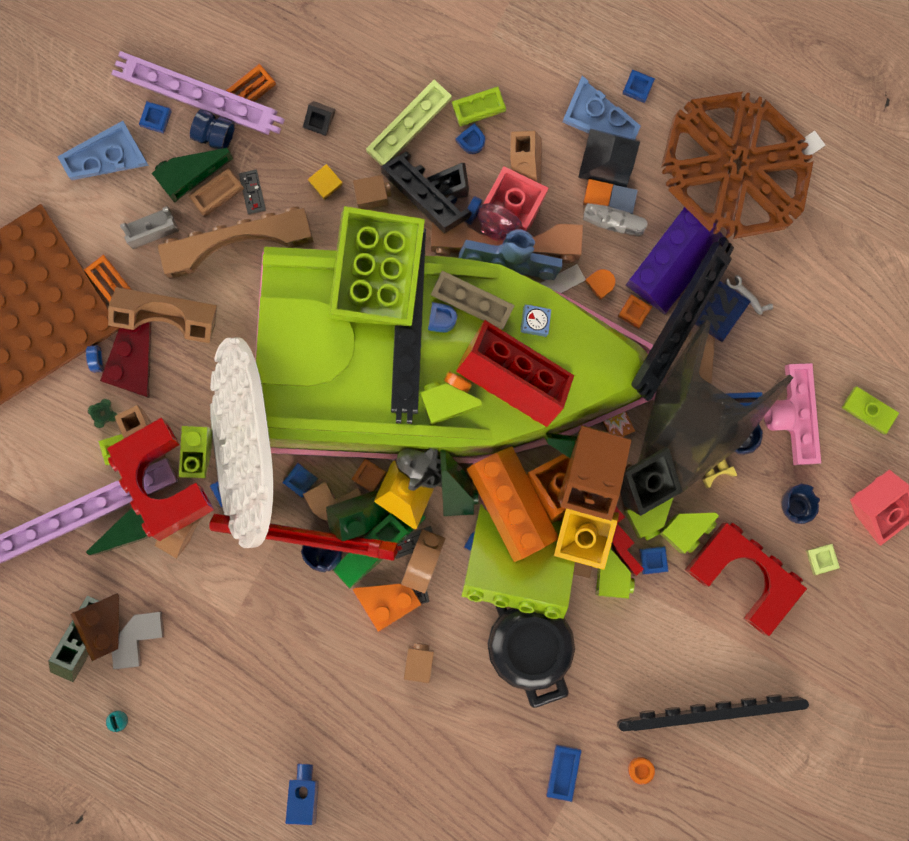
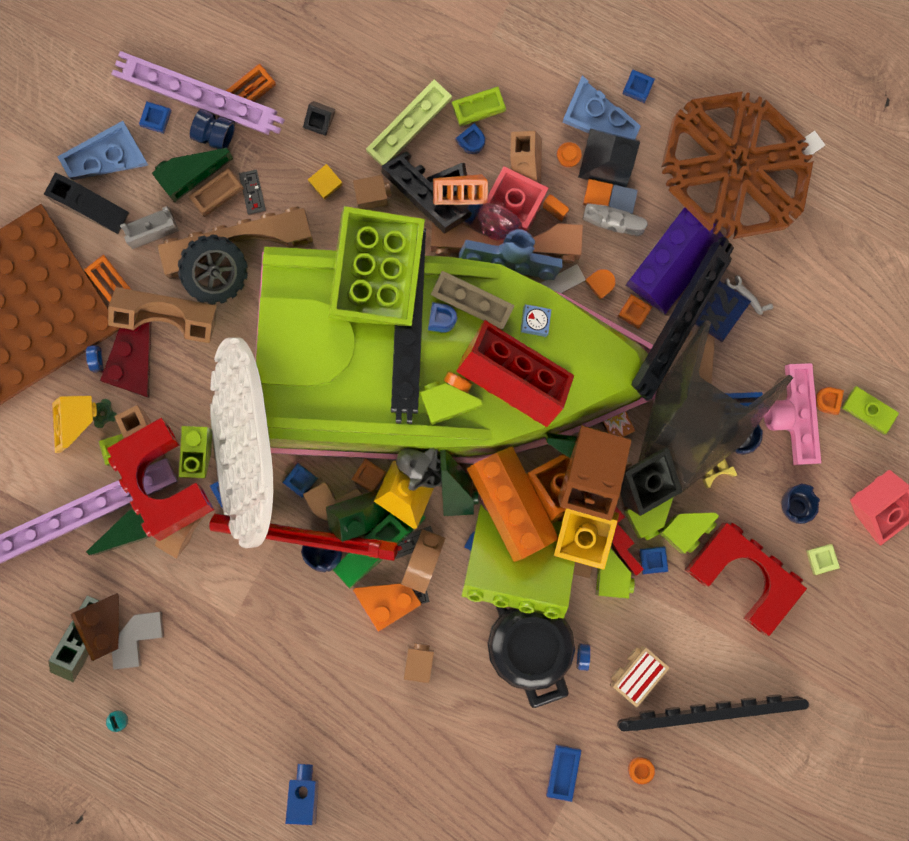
none -> black slope [44,172,129,234]
none -> yellow slope [52,396,97,453]
none -> black wheel [178,234,248,305]
none -> orange slope [433,174,488,205]
none -> orange tile [543,194,569,222]
none -> orange plate [557,142,582,167]
none -> blue tile [576,643,590,671]
none -> brick [610,646,669,708]
none -> orange tile [815,387,844,415]

